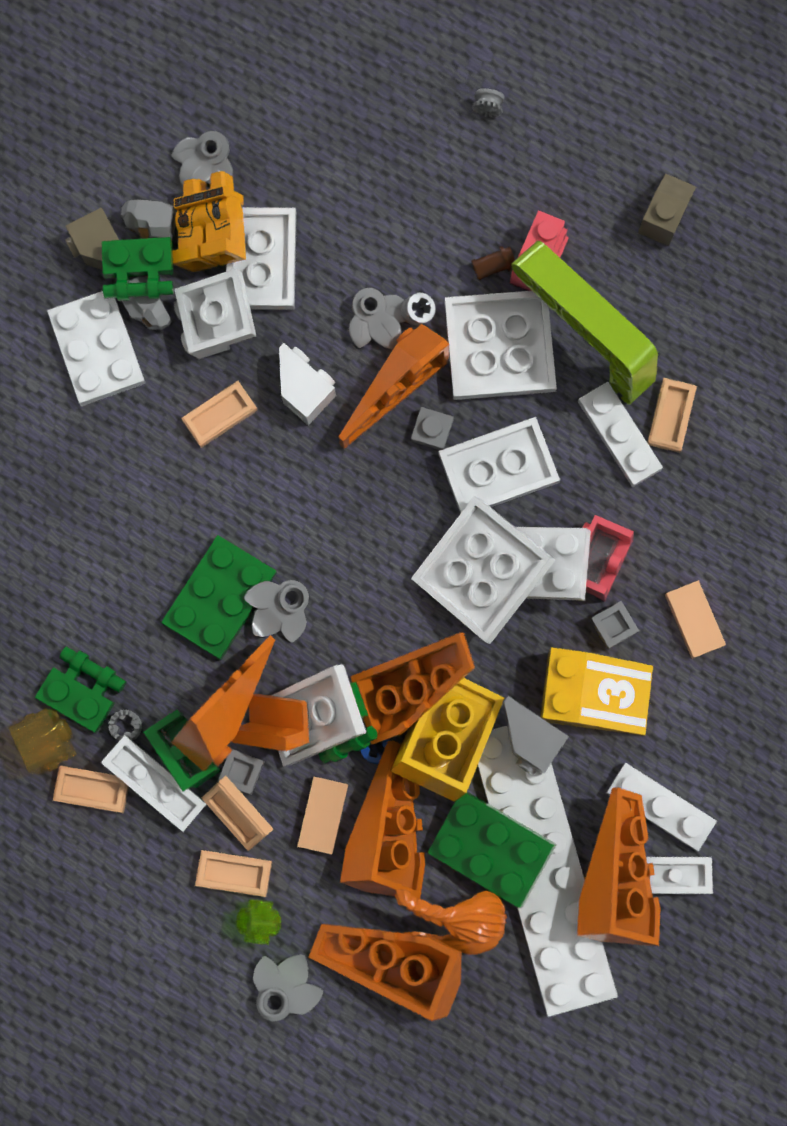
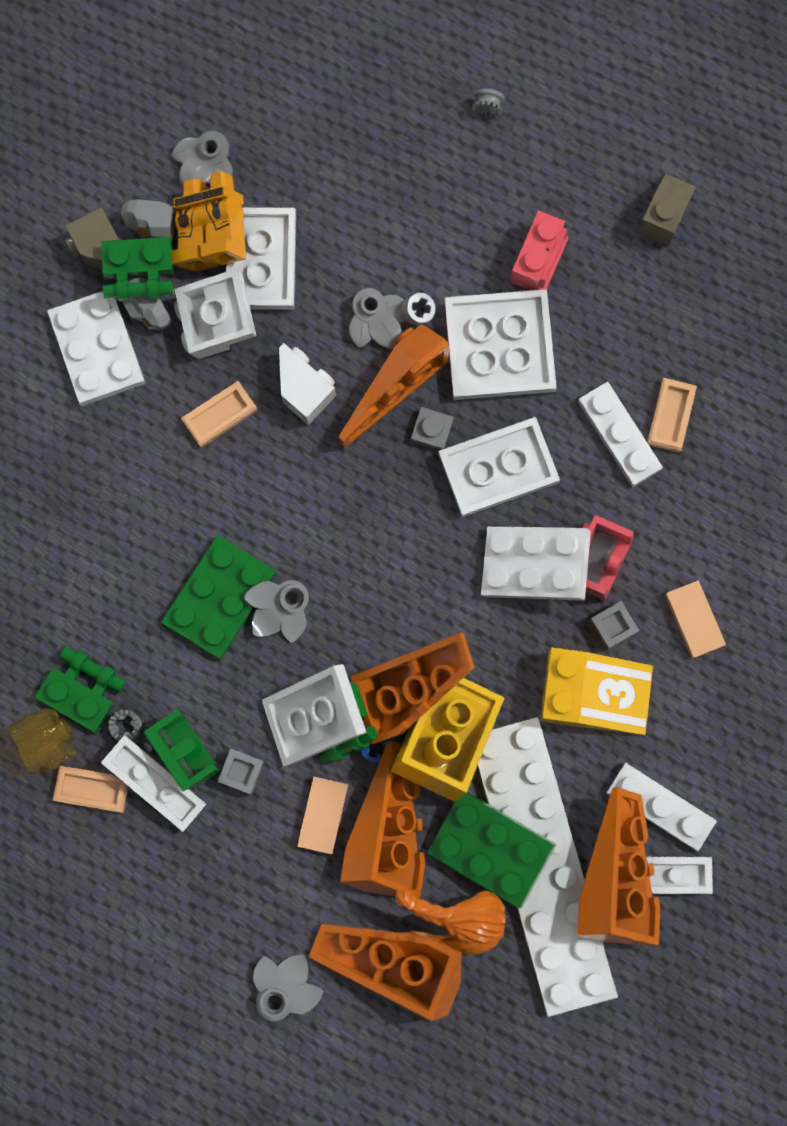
orange wedge [171,635,275,772] -> none
light nougat tile [195,850,272,897] -> none
light nougat tile [201,776,273,851] -> none
orange panel [232,694,309,751] -> none
clear neon green gear [236,899,281,945] -> none
white plate [411,496,555,644] -> none
reddish brown pin [471,246,515,281] -> none
light grey slope [503,696,569,776] -> none
lime beam [511,241,658,404] -> none

